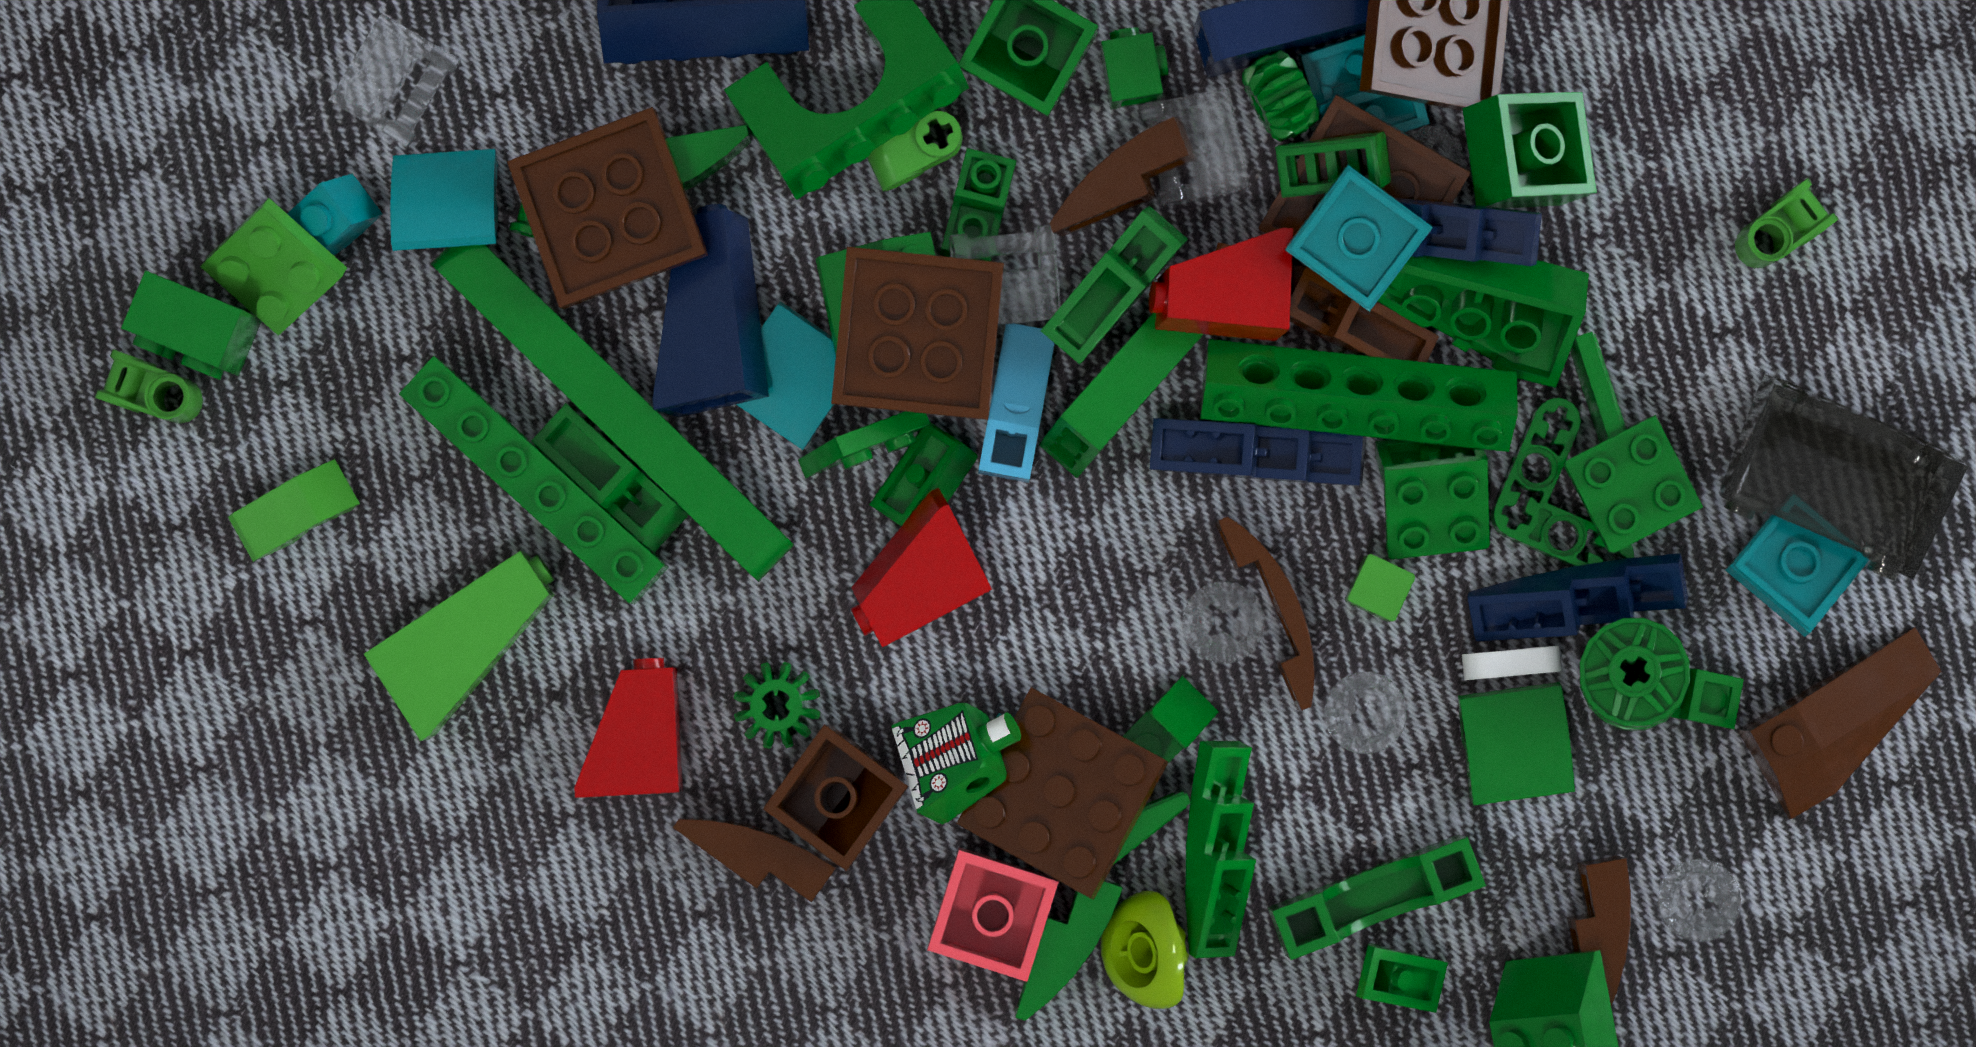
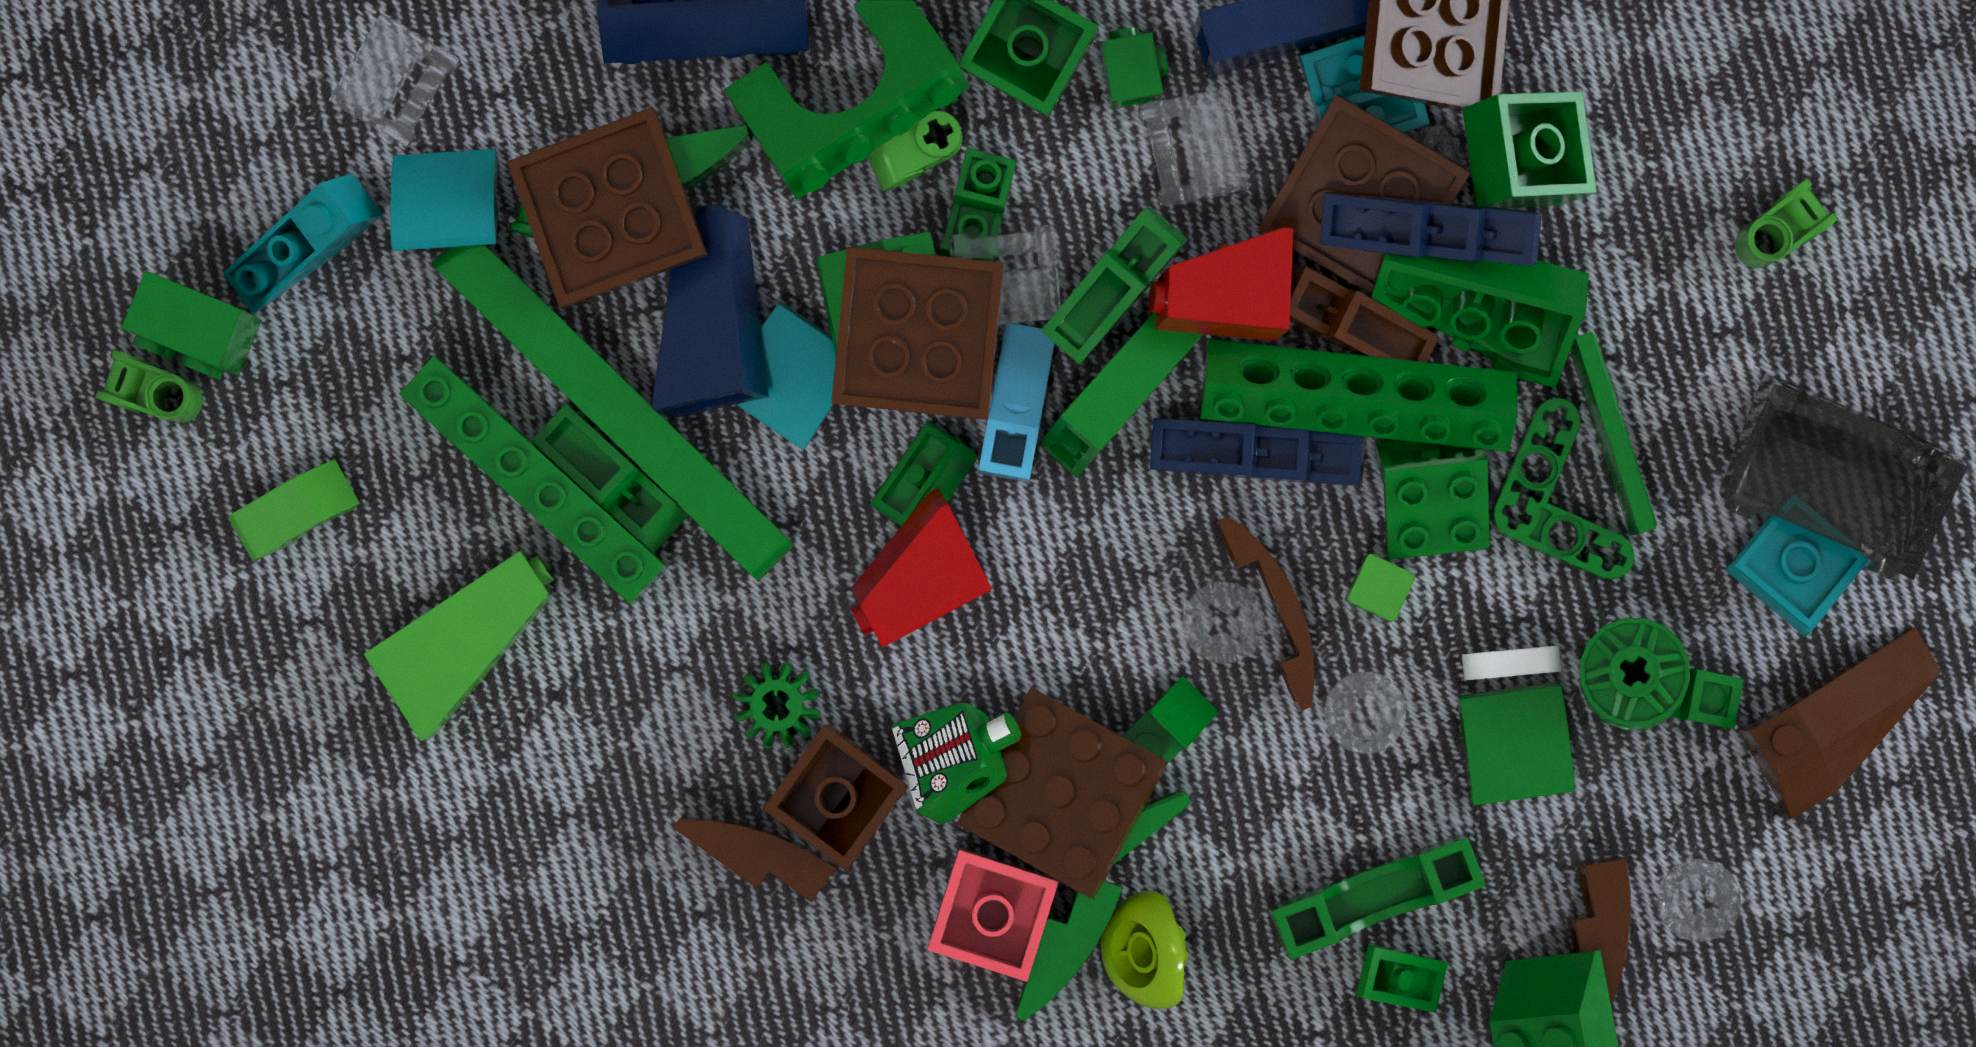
bright green plate [200,198,347,336] -> none
red slope [574,658,683,798] -> none
green wing [798,411,930,479] -> none
reddish brown slope [1049,116,1197,236] -> none
green slope [1185,741,1256,958] -> none
green gear [1242,50,1319,142] -> none
green slope [1275,131,1391,198] -> none
teal plate [1285,164,1433,312] -> none
dark blue slope [1467,553,1688,641] -> none
green bracket [1564,415,1703,553] -> none

